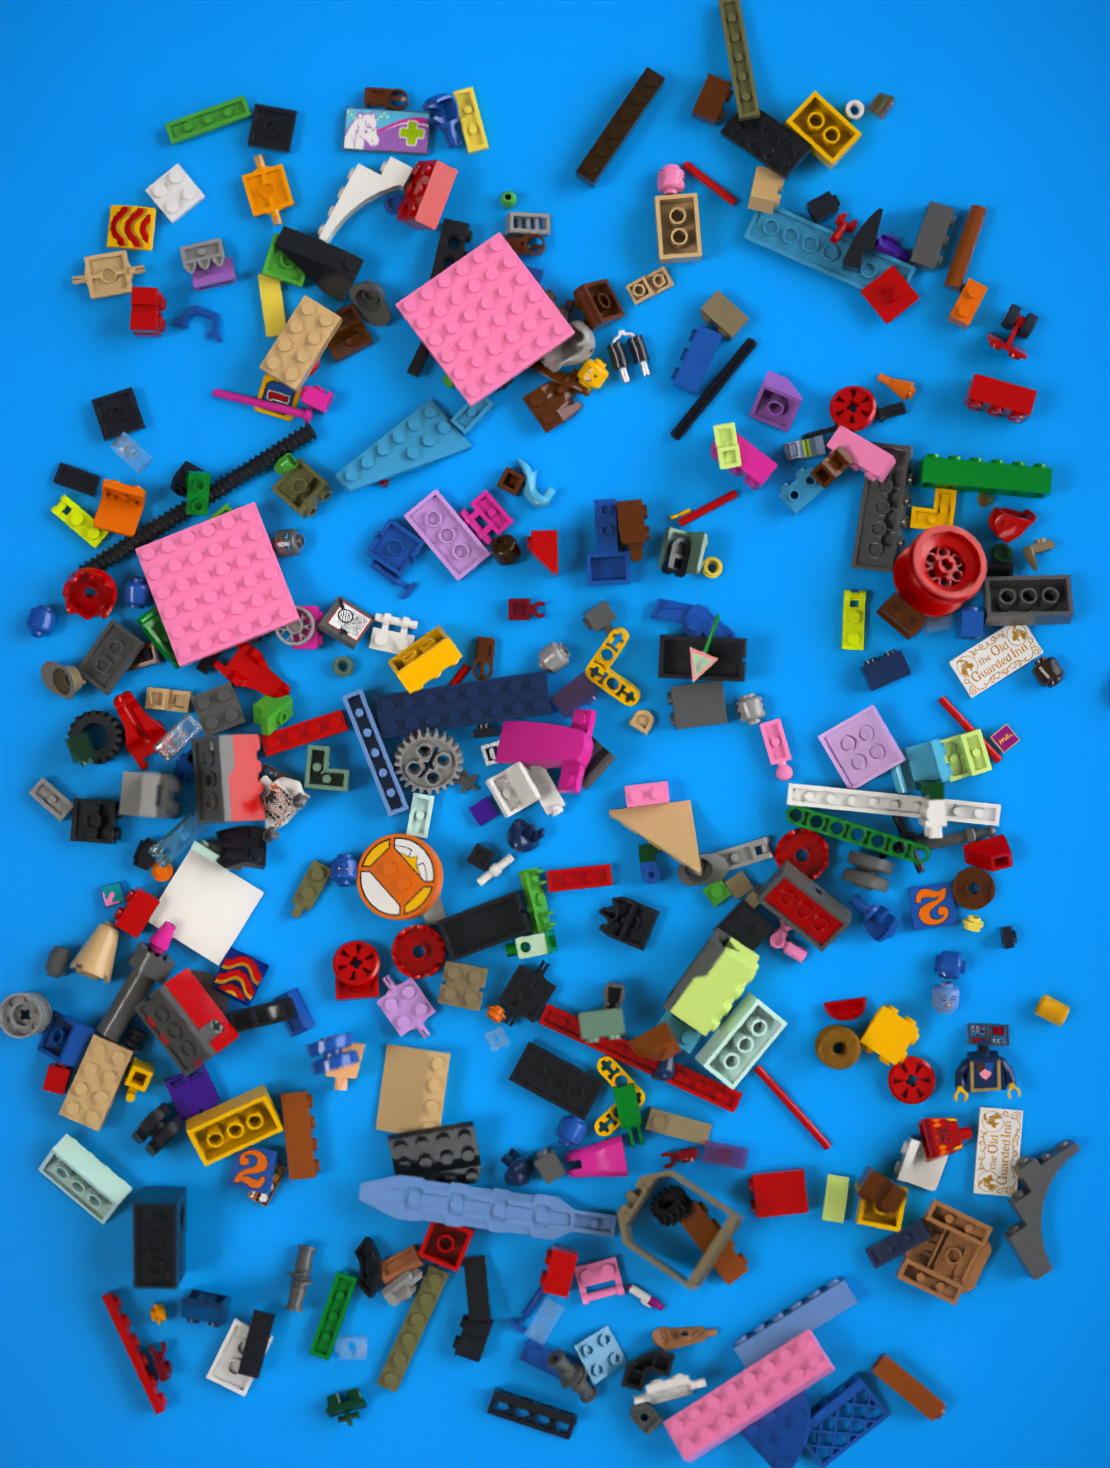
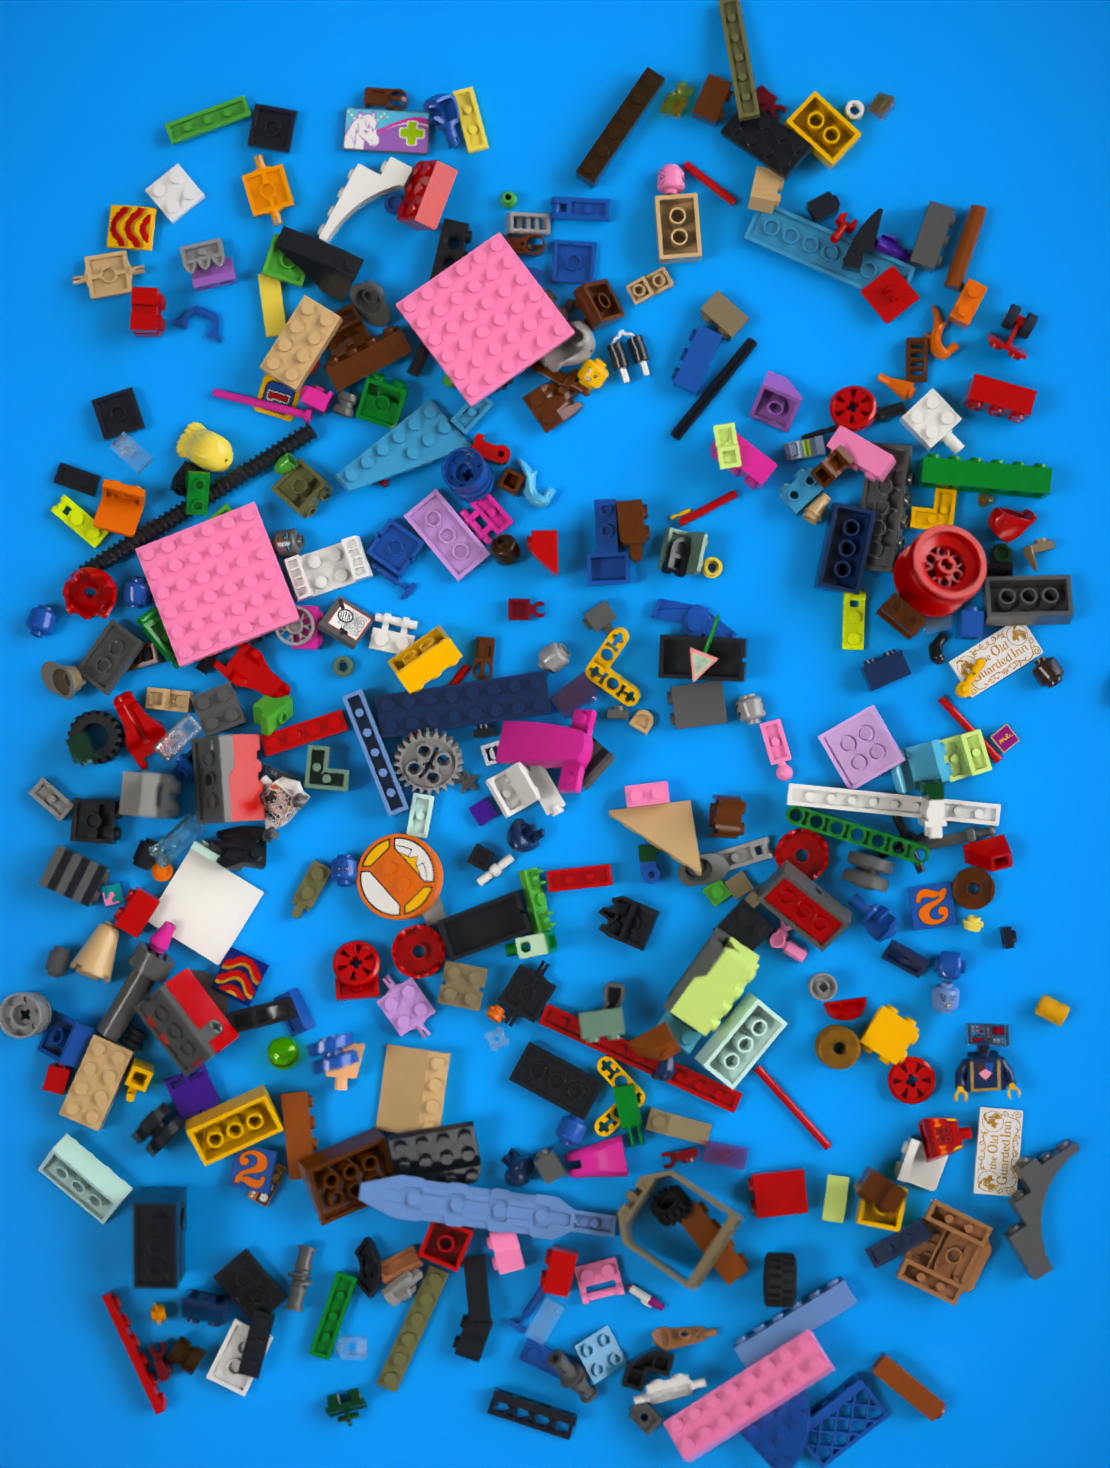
none -> slope [39,845,111,907]
none -> dark brown wheel [166,1335,207,1376]
none -> light yellow piece [176,422,233,472]
none -> black plate [213,1248,289,1321]
none -> clear neon green hair [267,1036,300,1071]
none -> white plate [283,535,373,603]
none -> reddish brown slope [298,1127,395,1226]
none -> reddish brown brick [323,325,413,392]
none -> dark grey wheel [332,391,359,418]
none -> green plate [355,372,410,429]
none -> blue wheel [441,447,494,502]
none -> red leg [472,433,510,465]
none -> bright pink brick [486,1232,525,1275]
none -> blue plate [550,197,610,222]
none -> blue tile [551,239,596,285]
none -> dark grey plate [607,706,629,720]
none -> clear yellow plate [660,80,694,119]
none -> reddish brown brick [708,794,746,839]
none -> dark red plate [756,84,787,121]
none -> black tyre [763,1252,797,1308]
none -> tan cone [802,492,831,525]
none -> light grey wheel [807,972,838,1001]
none -> dark blue slope [813,502,877,595]
none -> dark blue plate [881,939,930,978]
none -> white brick [899,388,965,455]
none -> reddish brown slope [905,338,928,383]
none -> orange piece [924,305,959,360]
none -> black arm [928,632,949,665]
none -> yellow piece [955,658,986,698]

